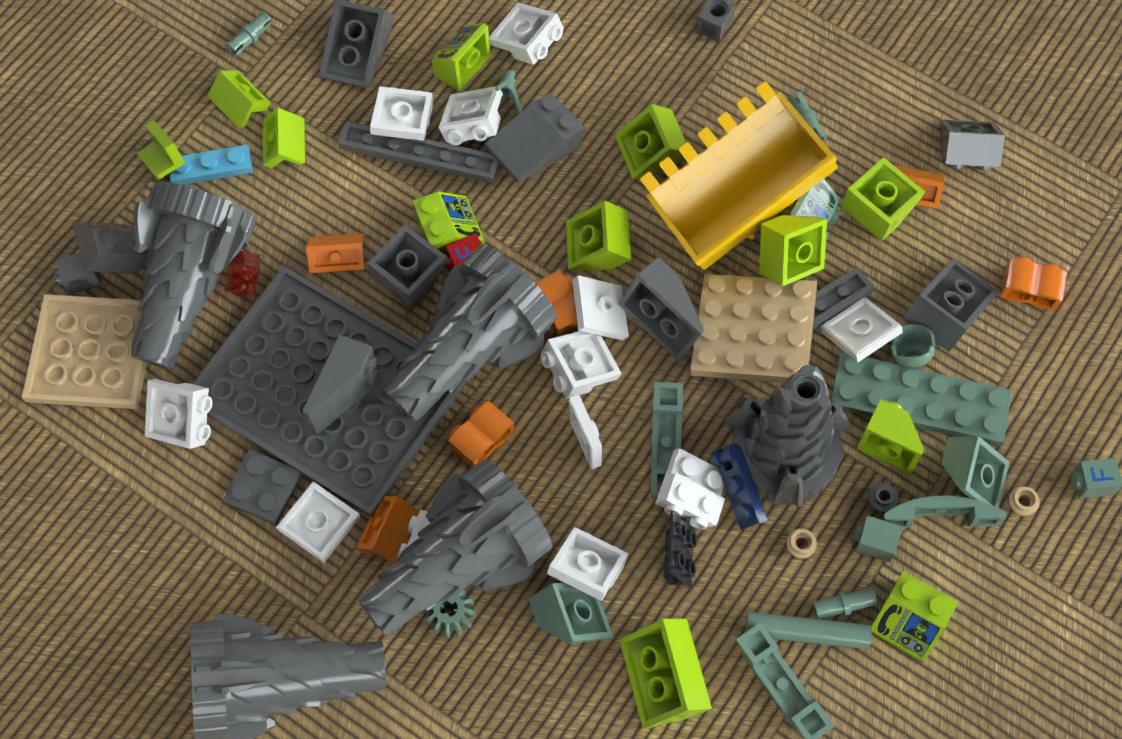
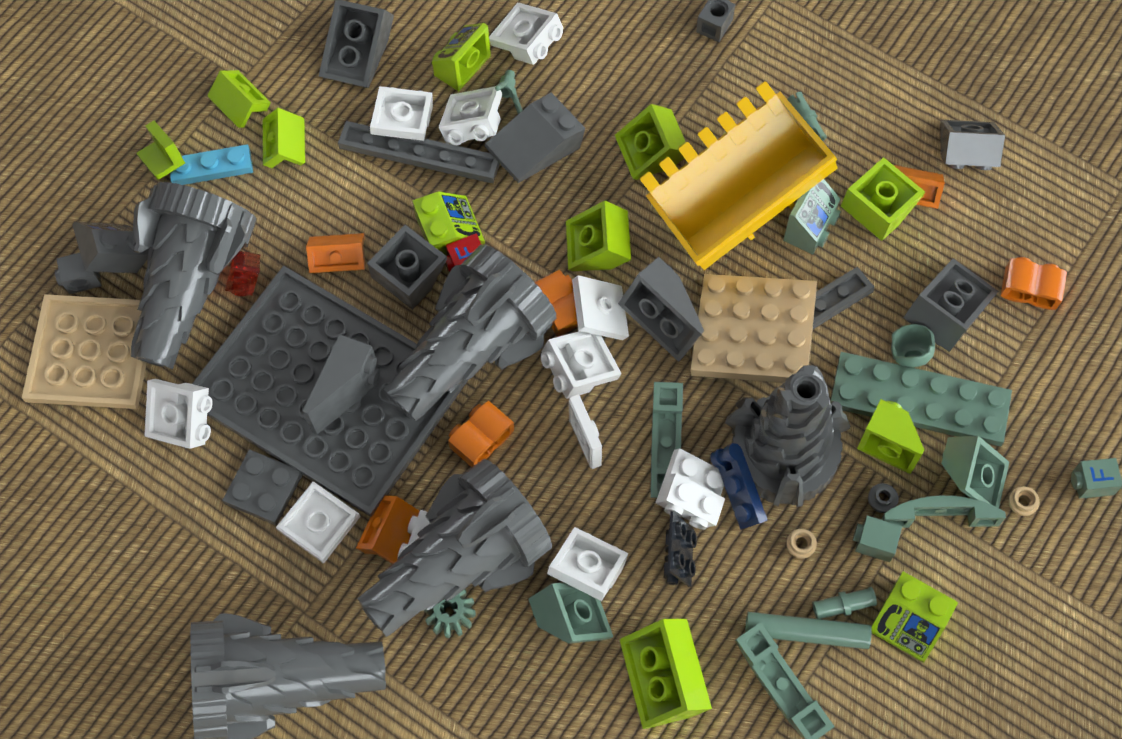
sand green pin [225,12,273,57] -> none
lime slope [759,215,827,287] -> none
white plate [821,297,903,362] -> none

